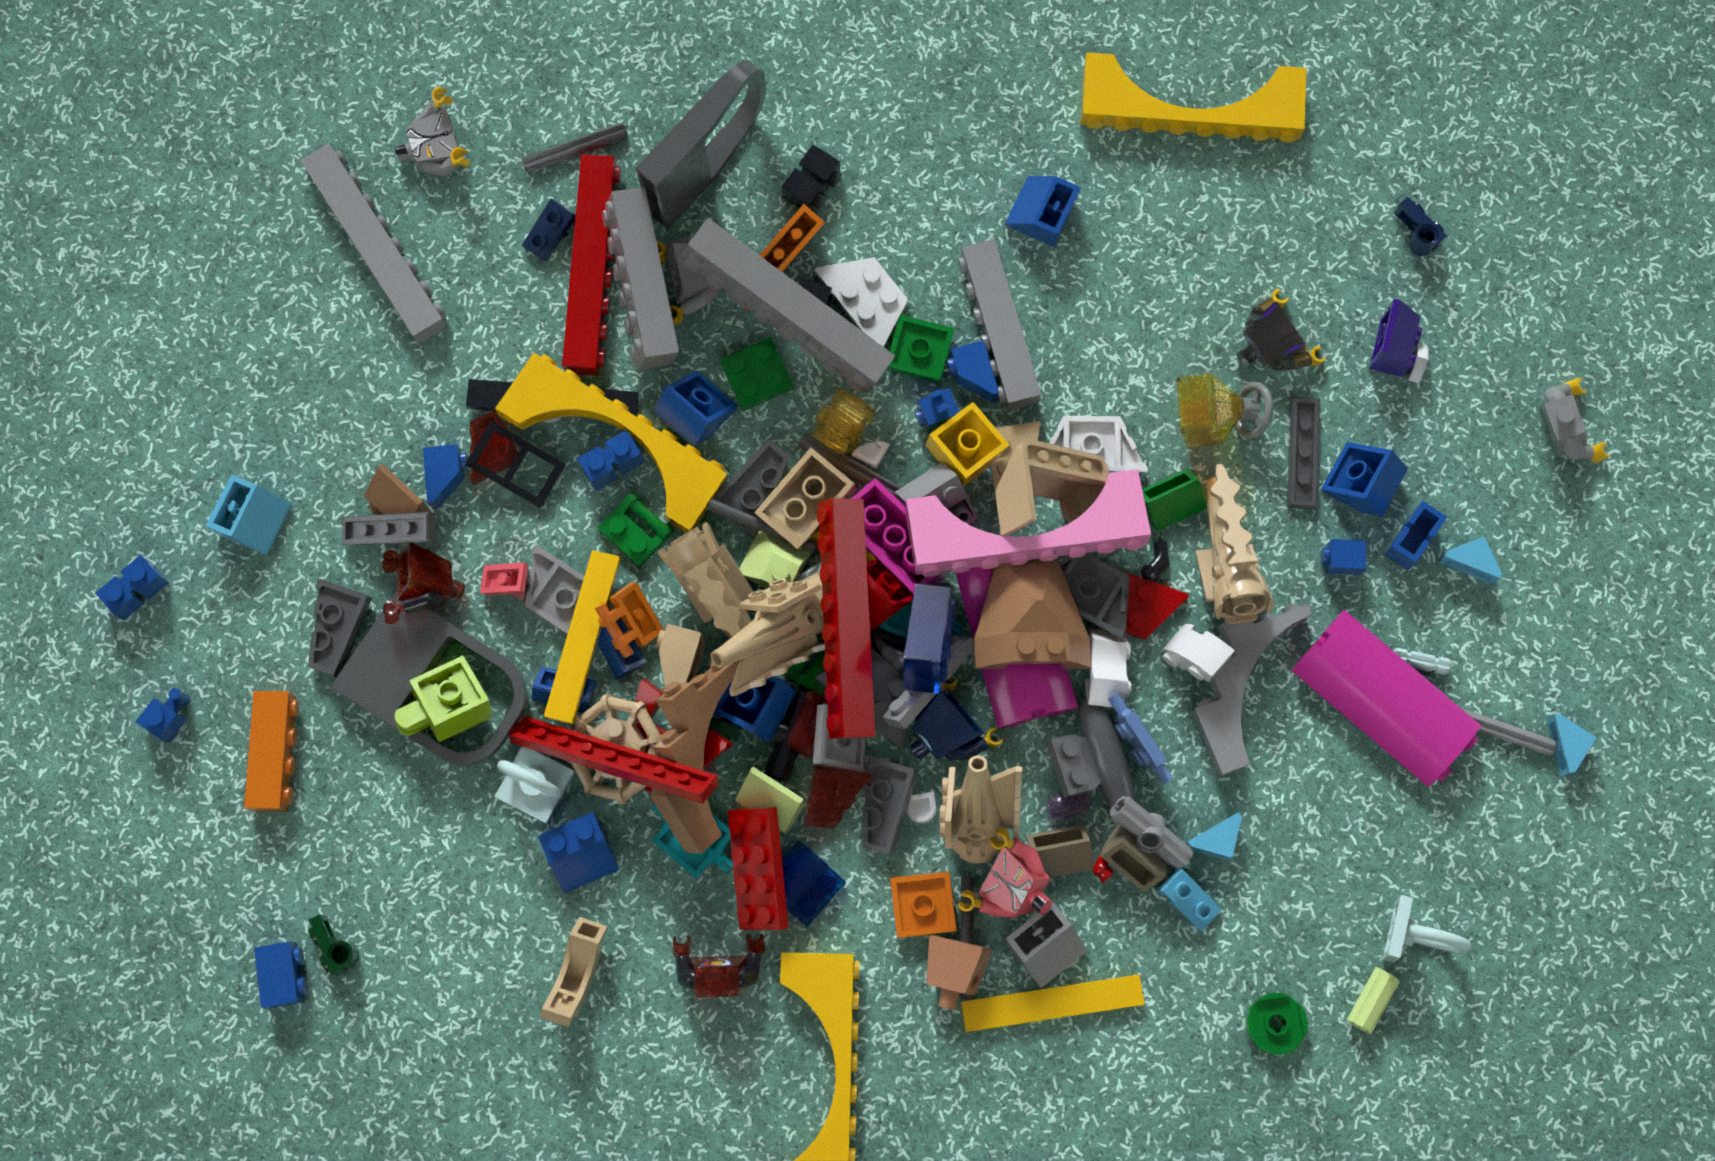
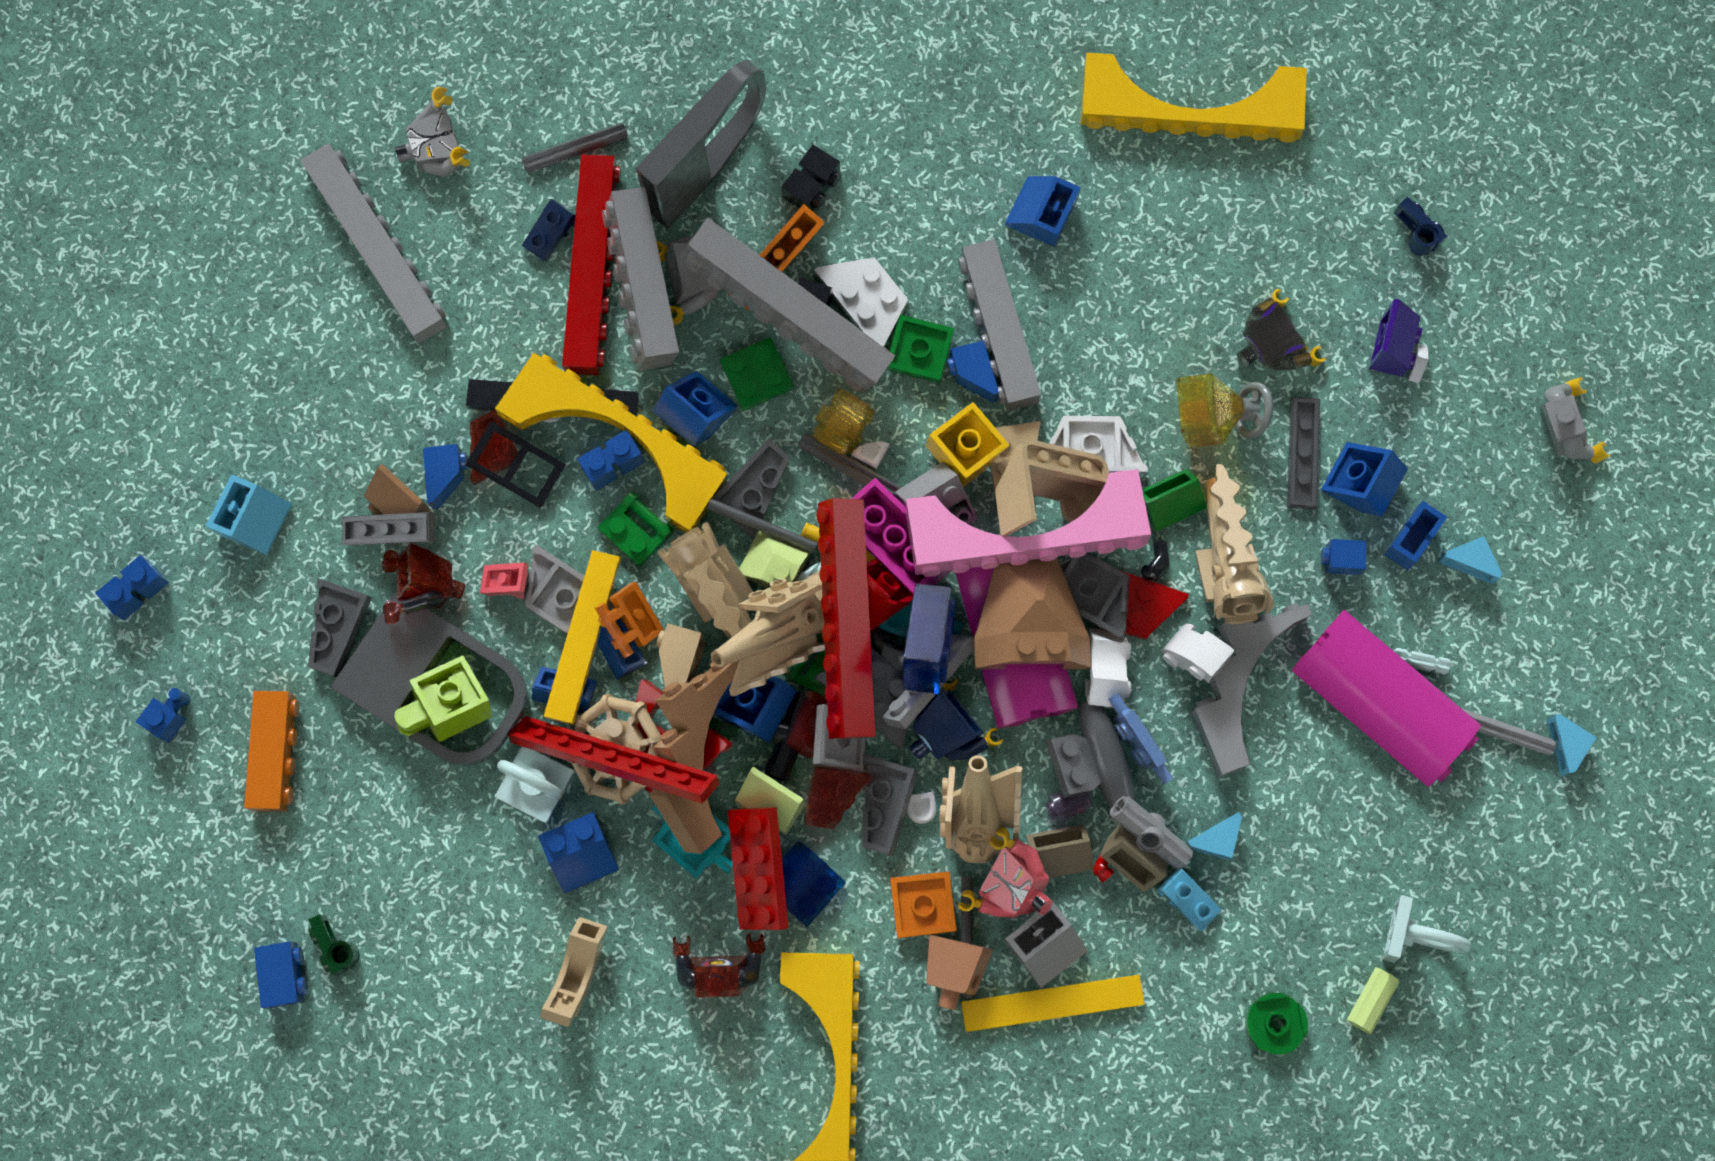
tan slope [754,448,857,550] -> none
blue brick [914,388,960,434] -> none

